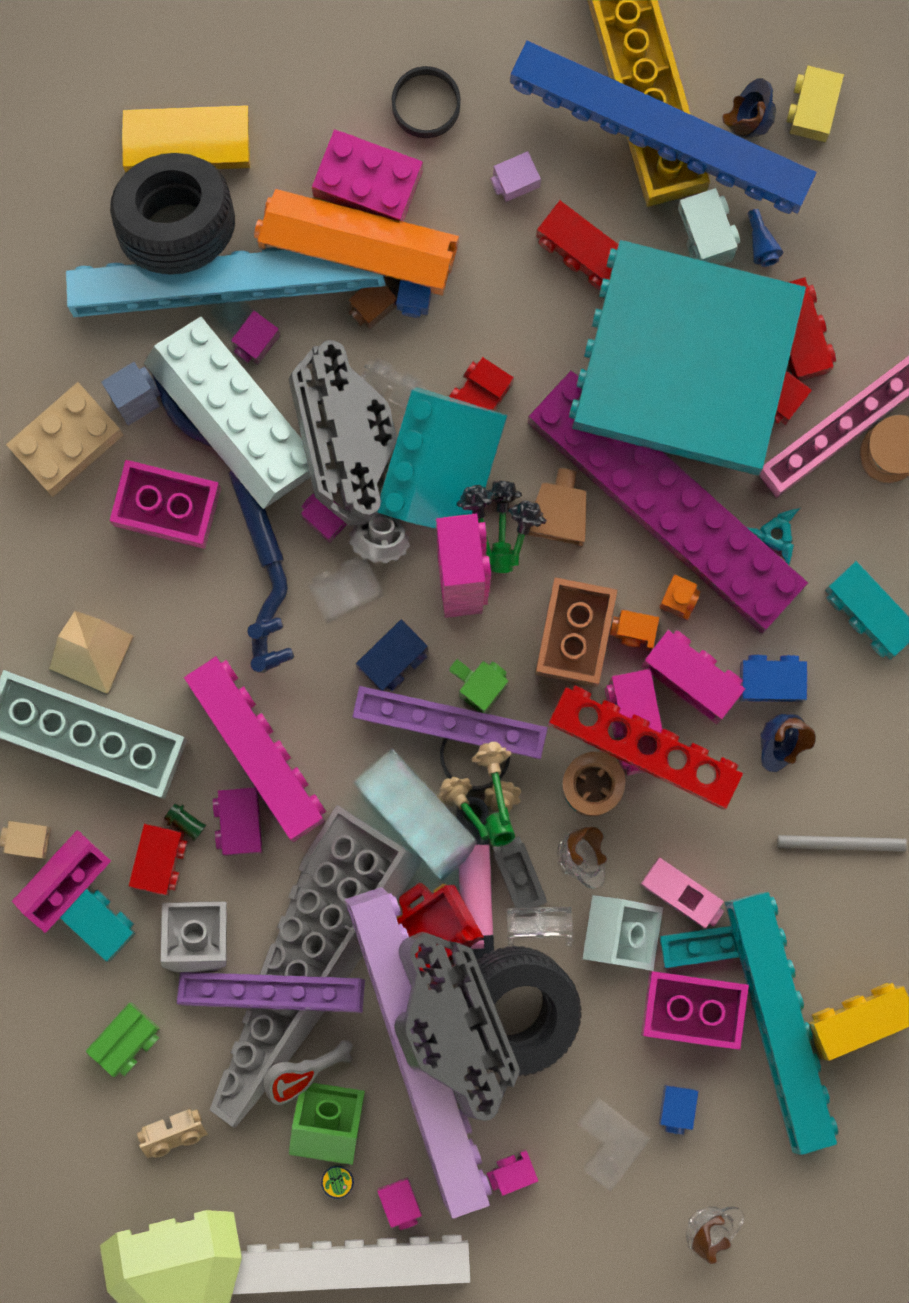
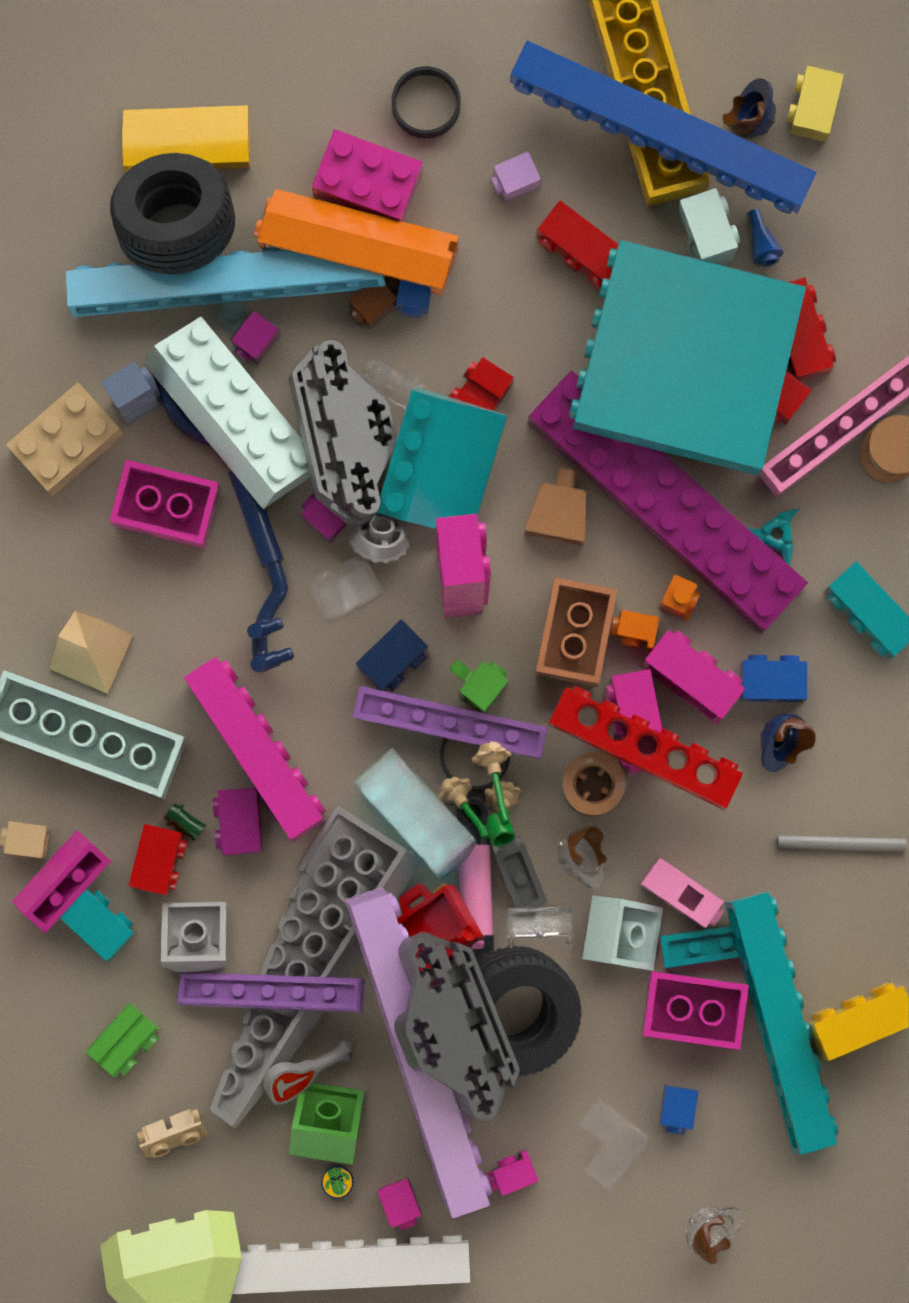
black plant [456,481,547,573] -> none

